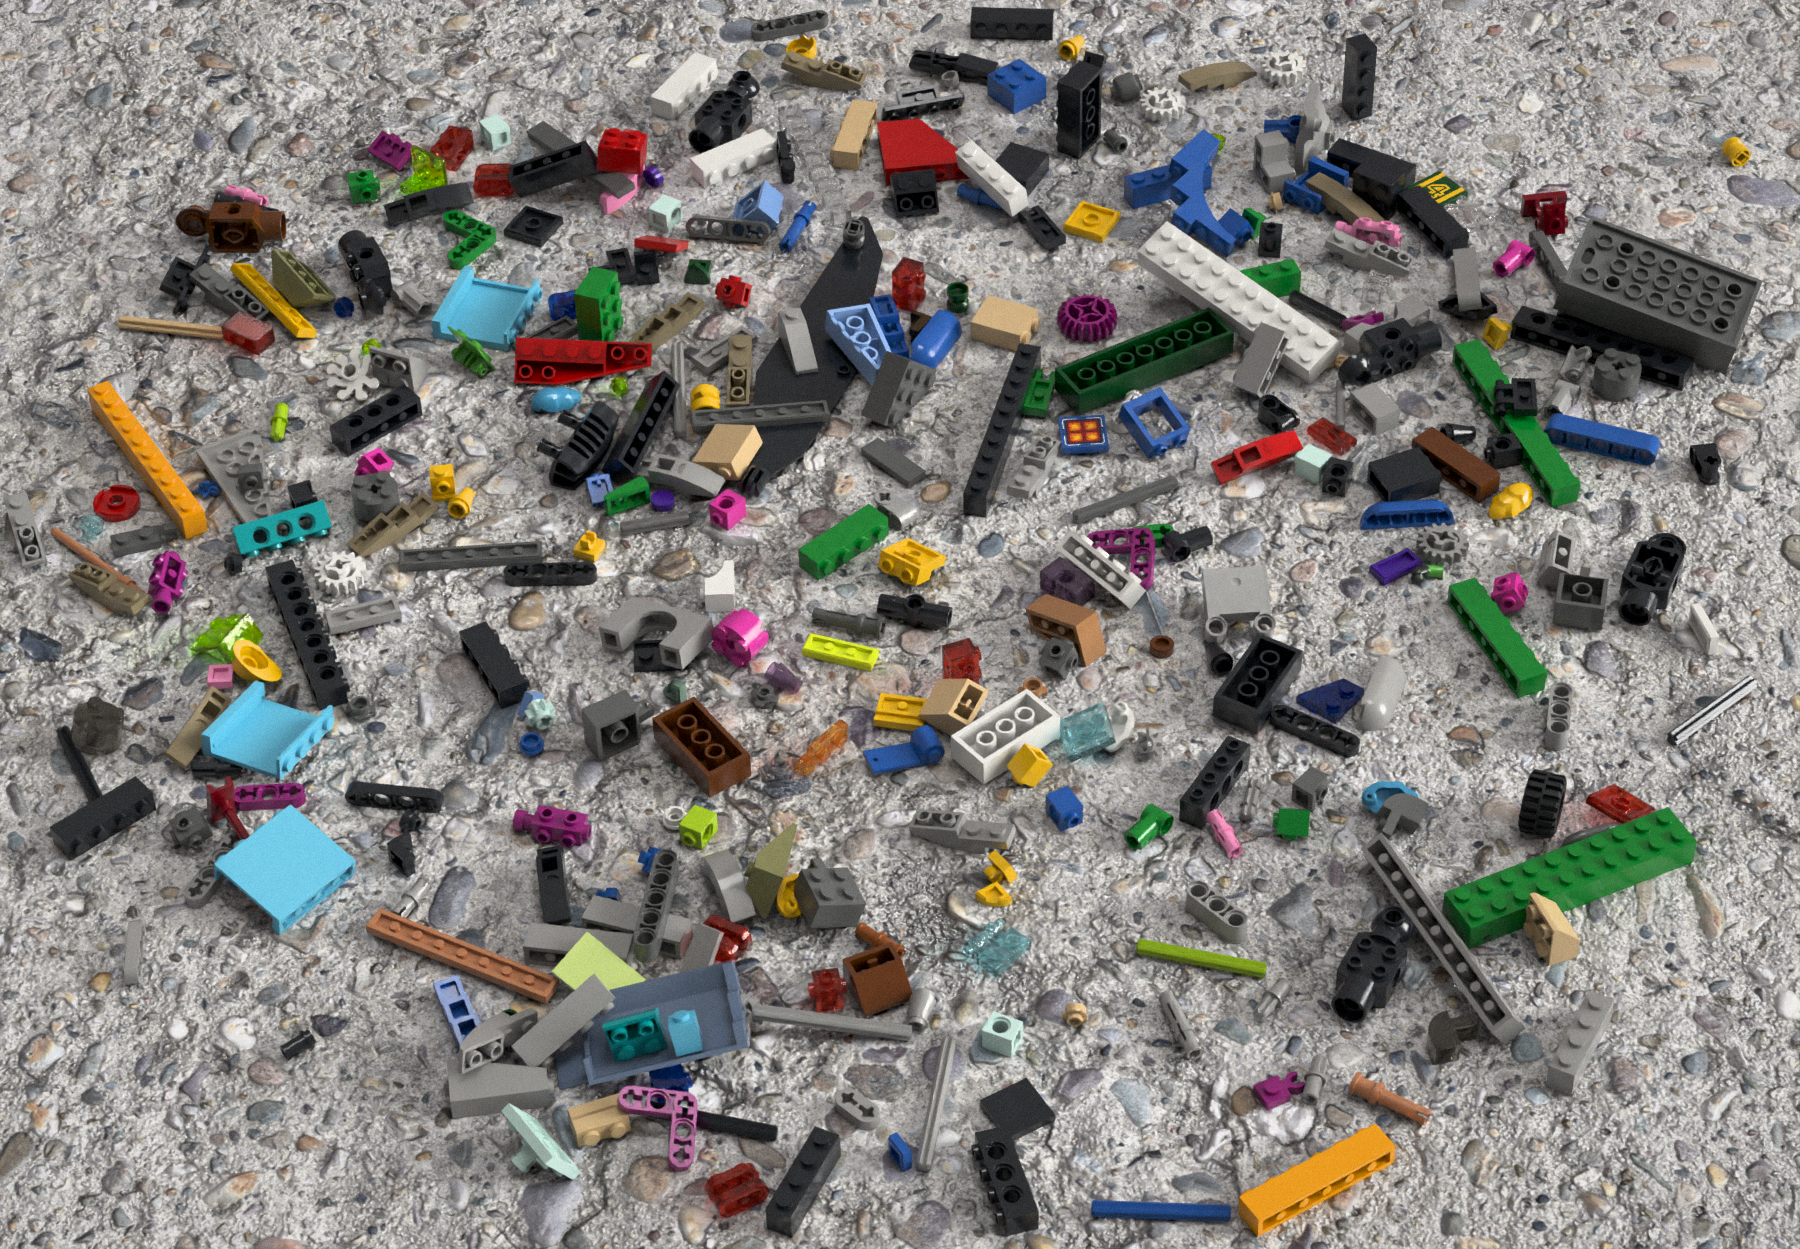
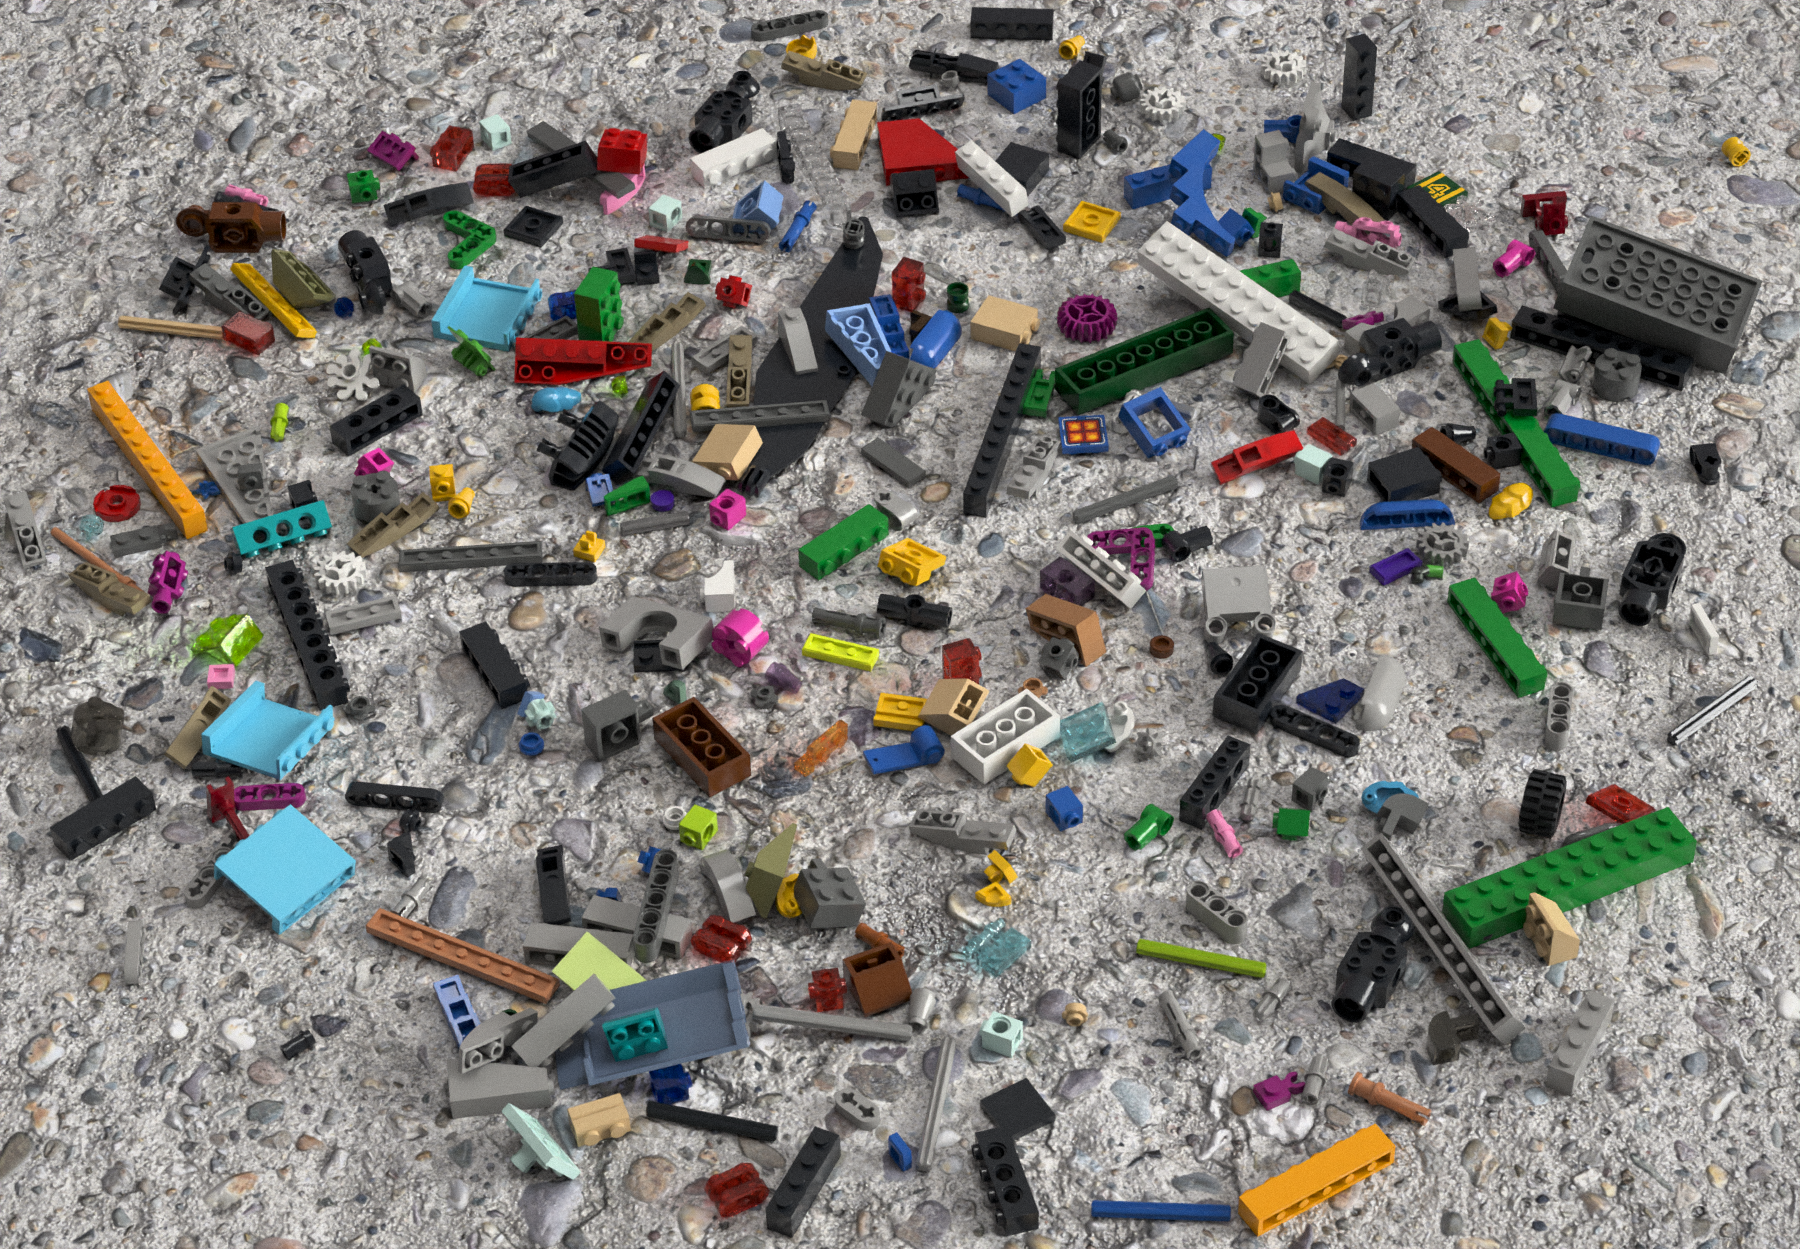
dark grey brick [169,806,213,850] -> none
yellow piece [232,640,282,682] -> none
clear neon green bracket [399,145,448,195] -> none
magenta brick [513,805,592,848] -> none
magenta beam [617,1086,698,1172] -> none
dark purple tile [643,166,664,188] -> none
white brick [650,52,718,120] -> none
medium azure brick [668,1010,703,1057] -> none
light grey tile [680,923,724,972] -> none
dark tan slope [1178,62,1257,91] -> none

